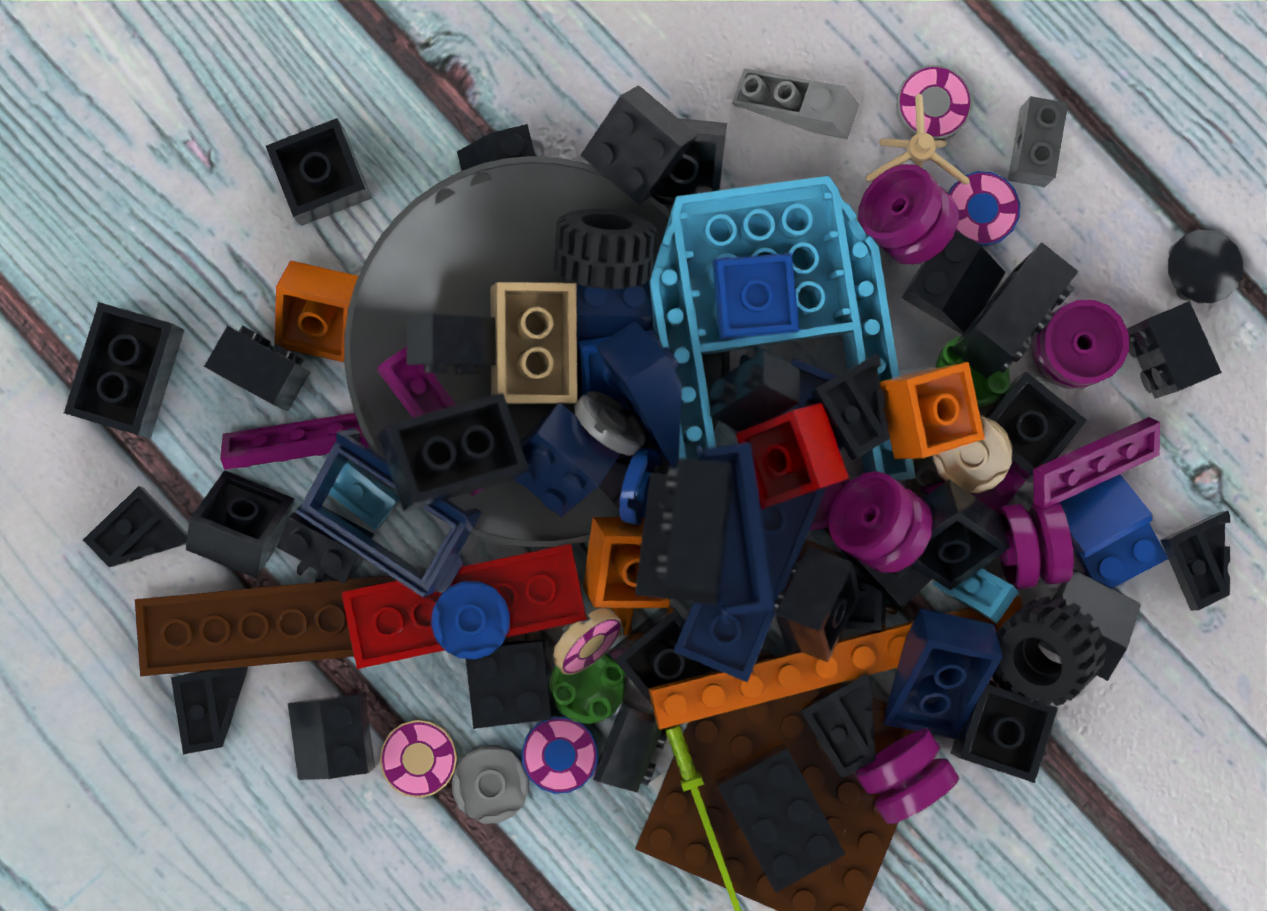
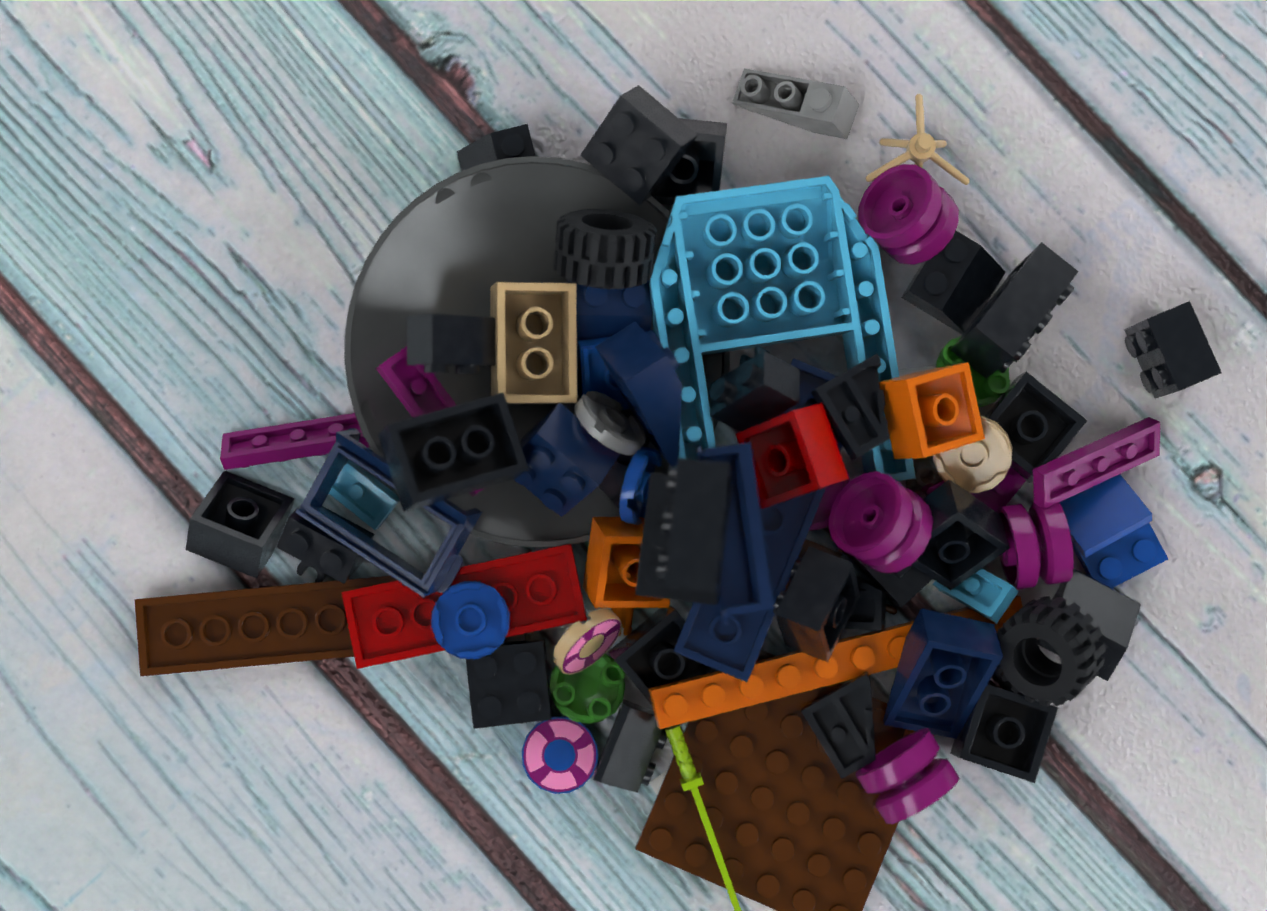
black brick [64,302,184,438] -> none
black wing [83,486,188,567] -> none
black wing [171,667,248,755] -> none
black brick [204,325,310,411] -> none
black brick [266,118,372,226] -> none
orange slope [274,260,358,362] -> none
black slope [288,692,375,780] -> none
tile [380,719,458,798] -> none
light grey tile [452,745,529,824] -> none
blue tile [712,253,800,340] -> none
black brick [715,743,845,893] -> none
tile [896,65,972,140] -> none
tile [948,171,1020,247] -> none
dark grey brick [1008,96,1068,187] -> none
magenta wheel [1032,300,1129,389] -> none
black wing [1160,511,1230,611] -> none
black dish [1168,229,1243,304] -> none

